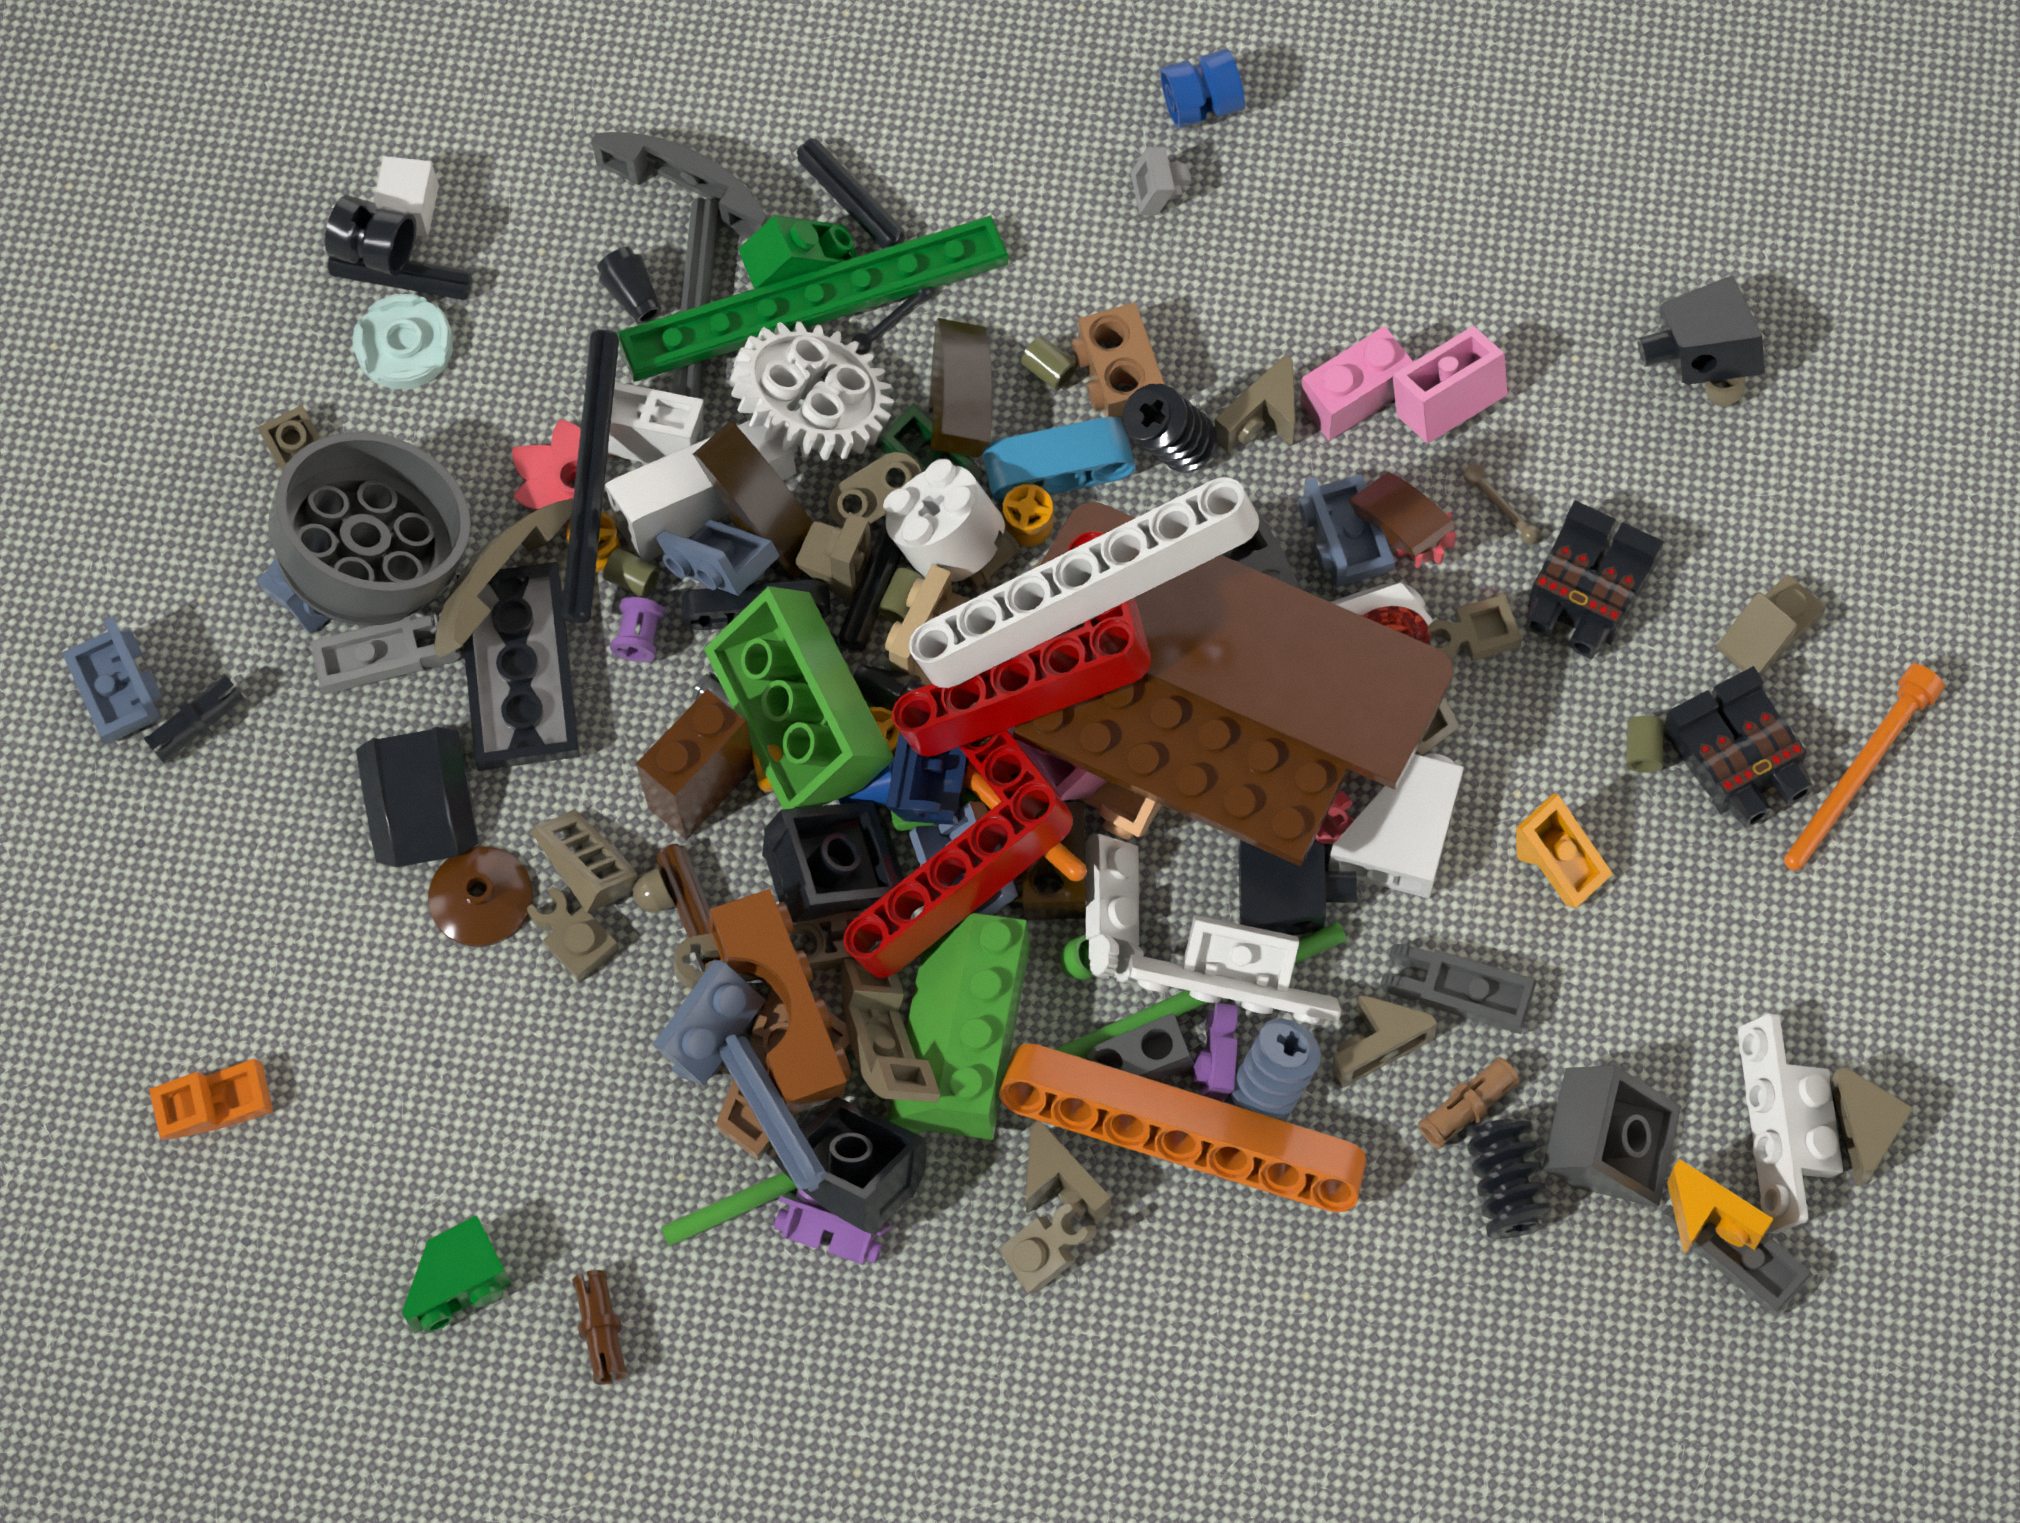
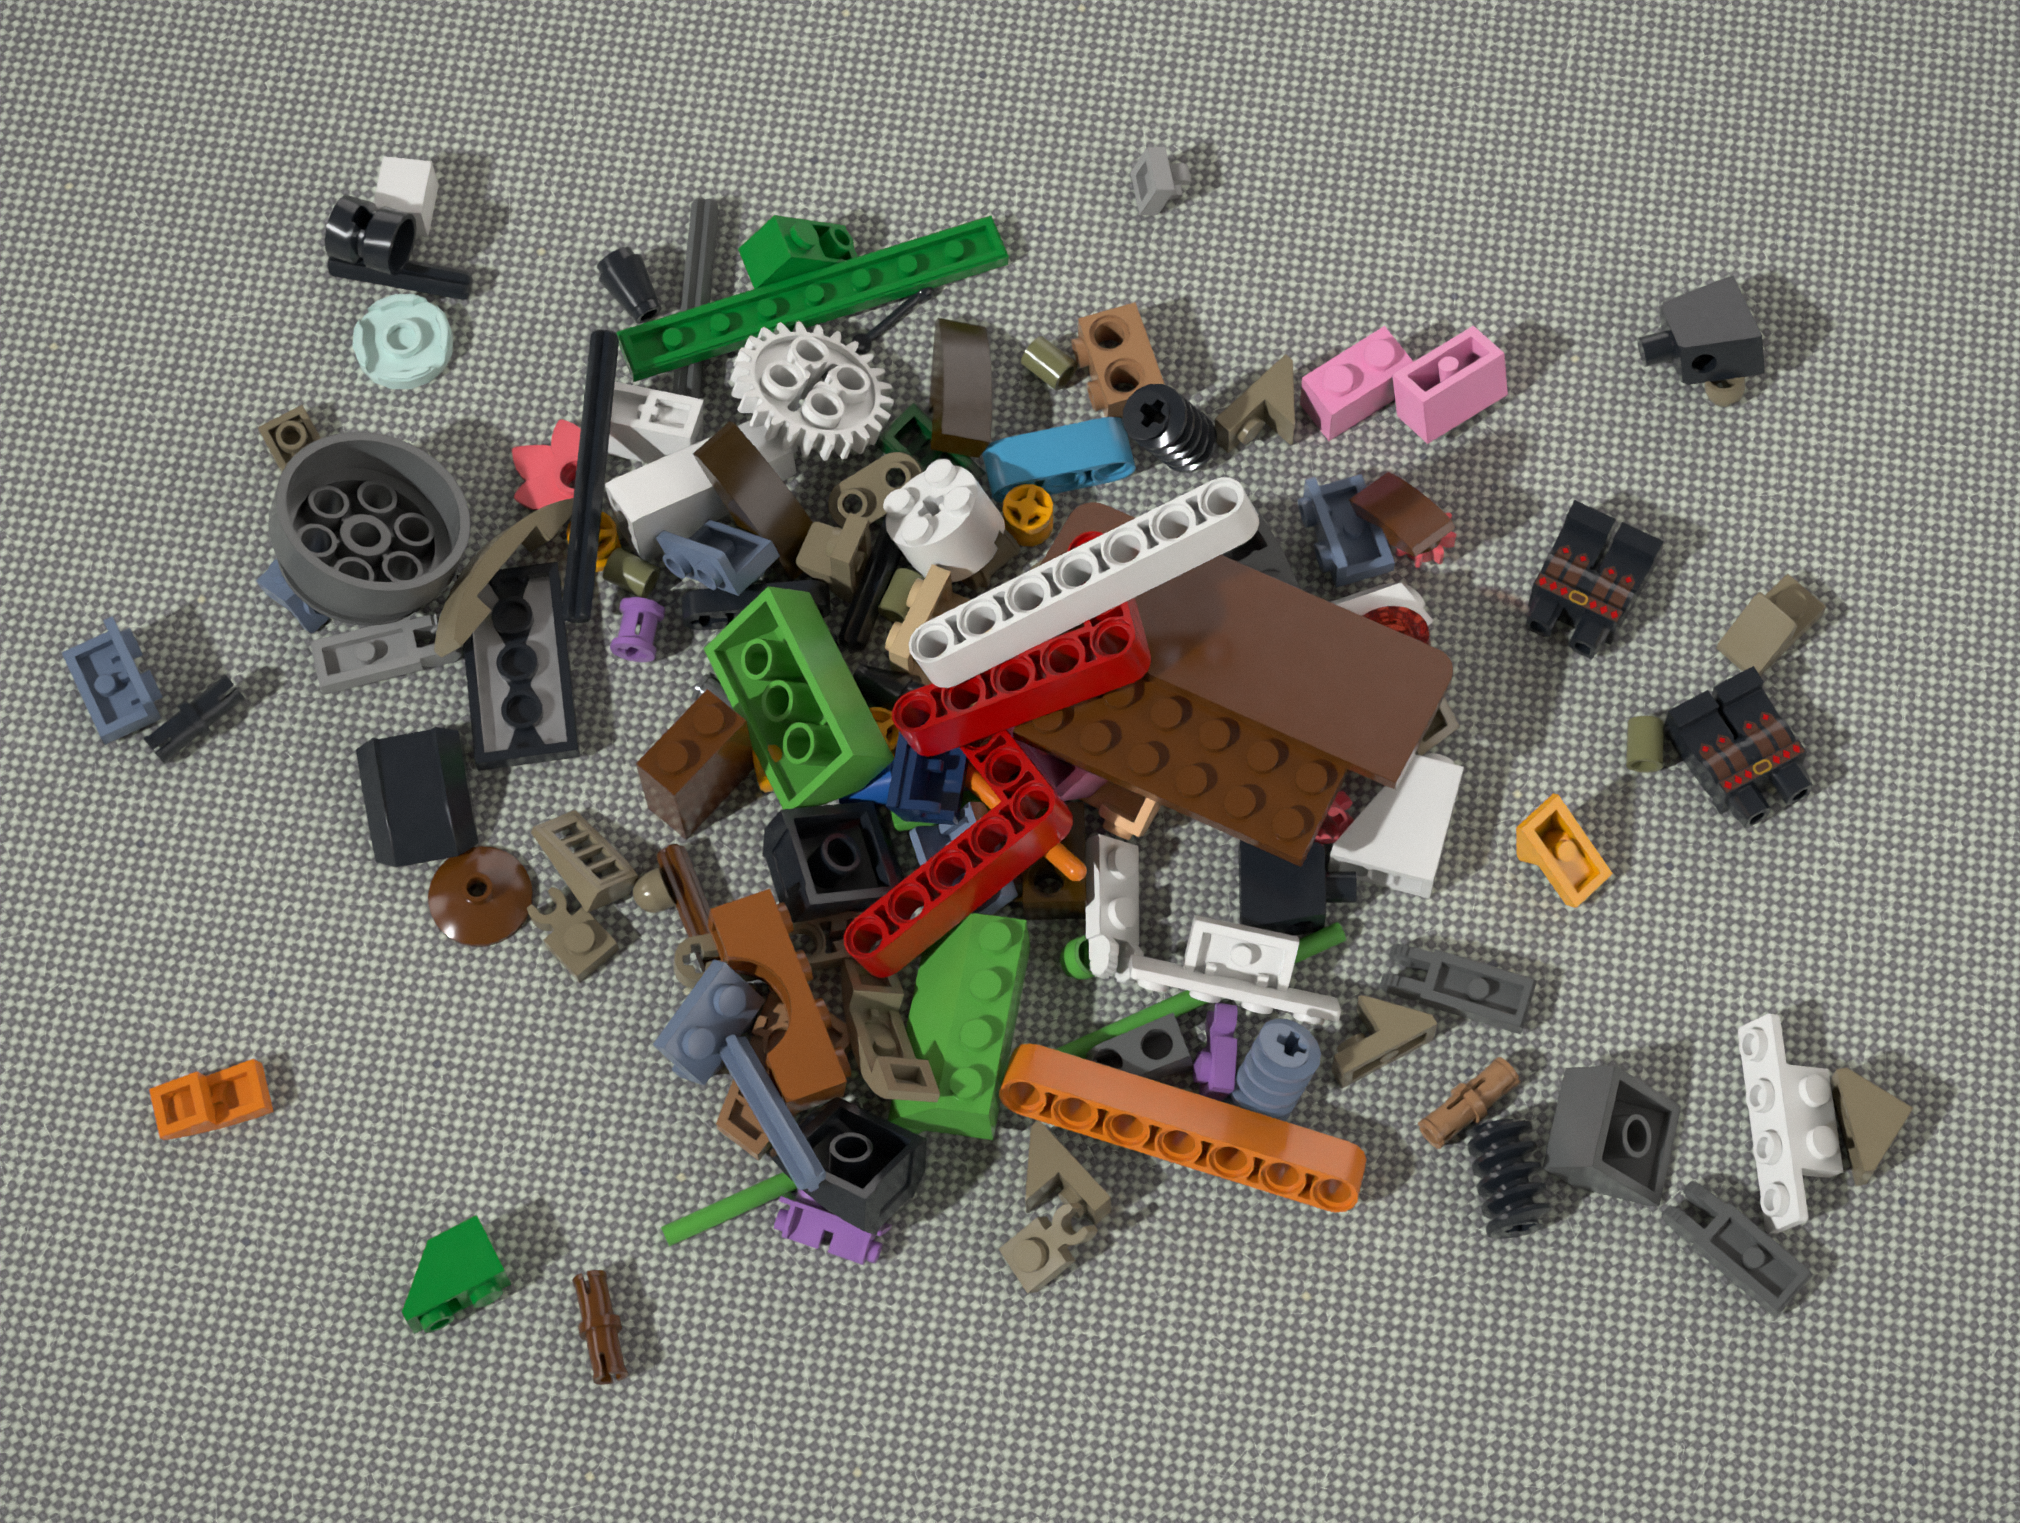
dark grey slope [591,132,767,239] -> none
black axle [796,138,906,249] -> none
blue wheel [1160,49,1245,129] -> none
dark tan plate [1424,594,1522,661] -> none
dark tan hinge [1464,464,1541,545] -> none
light orange slope [1667,1159,1773,1254] -> none
orange piece [1784,663,1945,871] -> none

